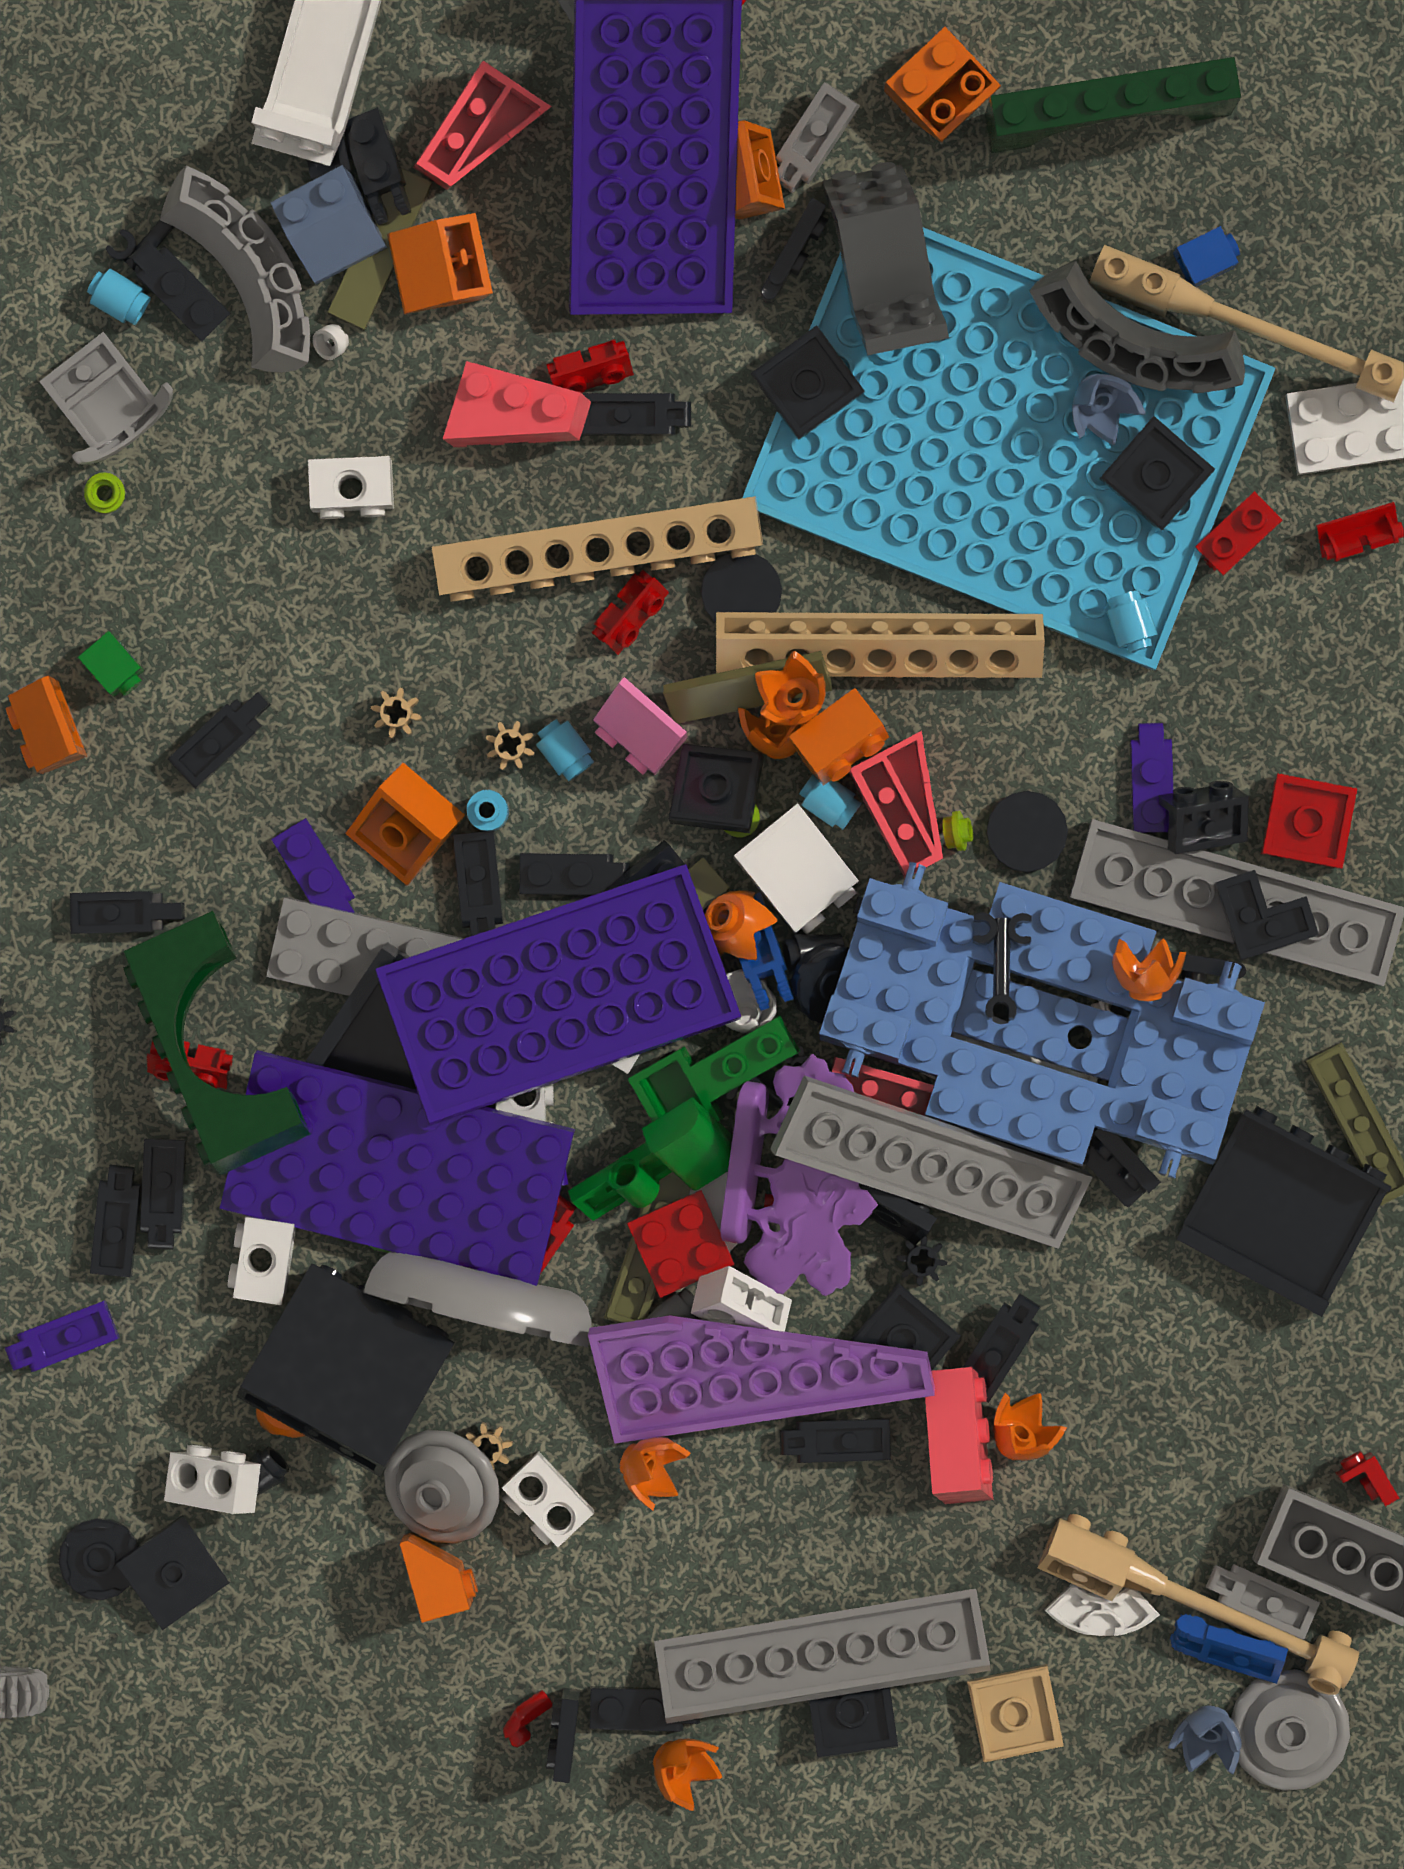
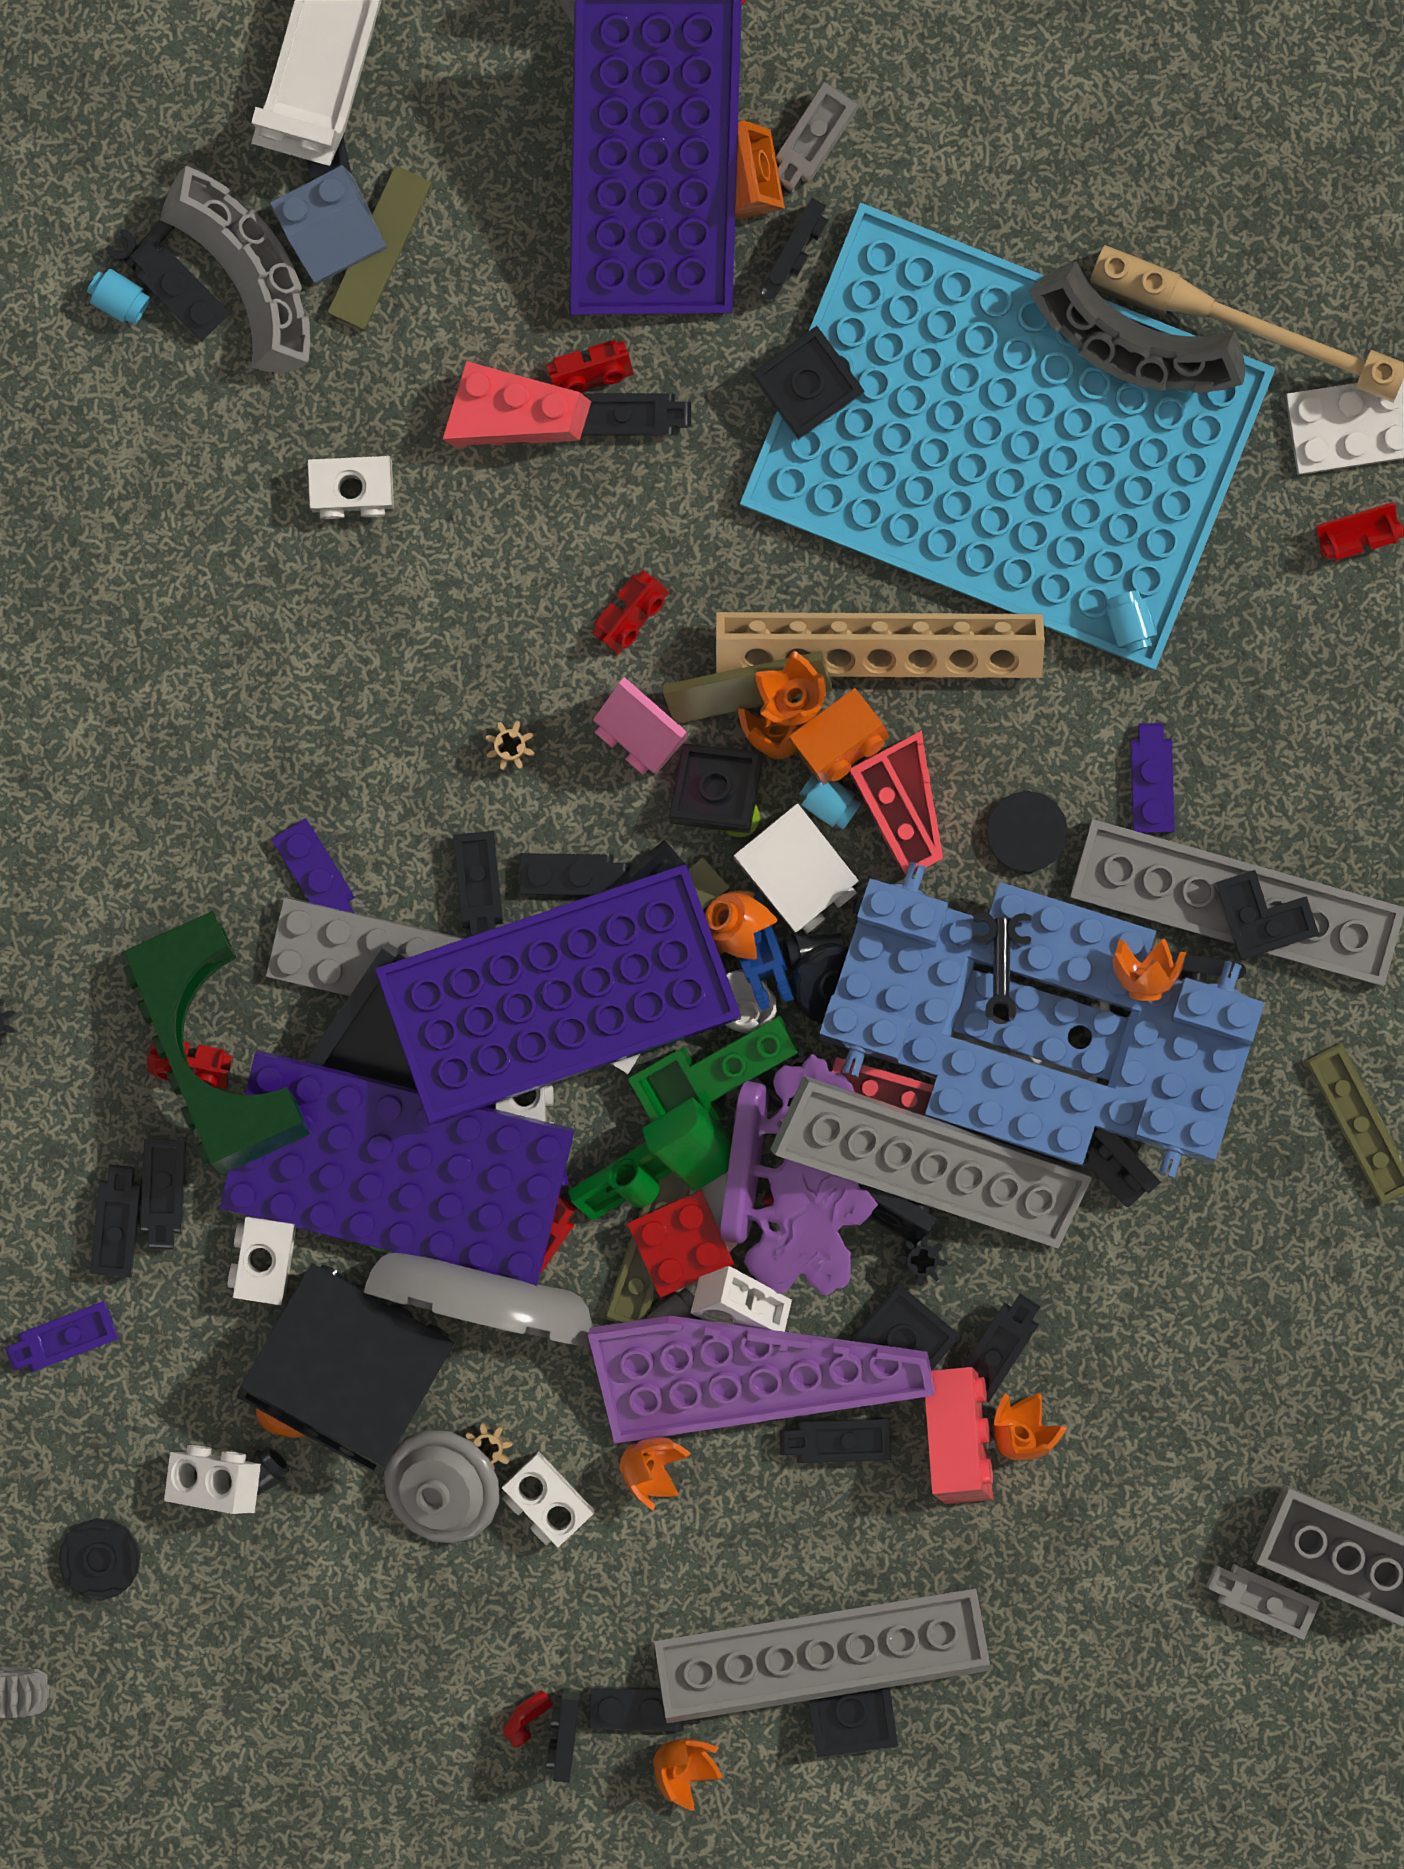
orange slope [6,676,87,774] -> none
light grey piece [39,332,173,465] -> none
black hinge [70,891,185,934] -> none
green brick [78,631,145,697] -> none
lime plate [84,472,125,514] -> none
black plate [115,1515,230,1631] -> none
black hinge [168,692,271,789] -> none
white hinge [313,324,349,360] -> none
black hinge [344,107,411,225] -> none
orange slope [345,763,465,886] -> none
tan gear [371,688,422,739] -> none
orange slope [387,213,493,314] -> none
orange slope [400,1533,478,1623] -> none
coral wedge [413,61,552,190] -> none
tan brick [432,496,763,602] -> none
medium azure brick [467,790,509,832] -> none
medium azure brick [536,719,594,782] -> none
black tile [701,553,782,623] -> none
dark grey bracket [822,162,949,355] -> none
orange slope [884,27,1001,143] -> none
lime plate [942,811,973,852] -> none
tan plate [967,1664,1064,1762] -> none
dark green arch [985,57,1241,153] -> none
tan bar [1037,1514,1359,1695] -> none
white tile [1044,1584,1160,1636] -> none
sand blue piece [1072,374,1145,445] -> none
black plate [1099,416,1215,532] -> none
black bracket [1158,781,1249,854] -> none
sand blue piece [1168,1706,1242,1774] -> none
blue hinge [1170,1614,1288,1684] -> none
blue brick [1173,226,1240,287] -> none
black panel [1176,1105,1392,1317] -> none
red hinge [1195,491,1283,576] -> none
light grey piece [1231,1669,1350,1791] -> none
red plate [1261,773,1358,869] -> none
red bracket [1335,1451,1399,1507] -> none

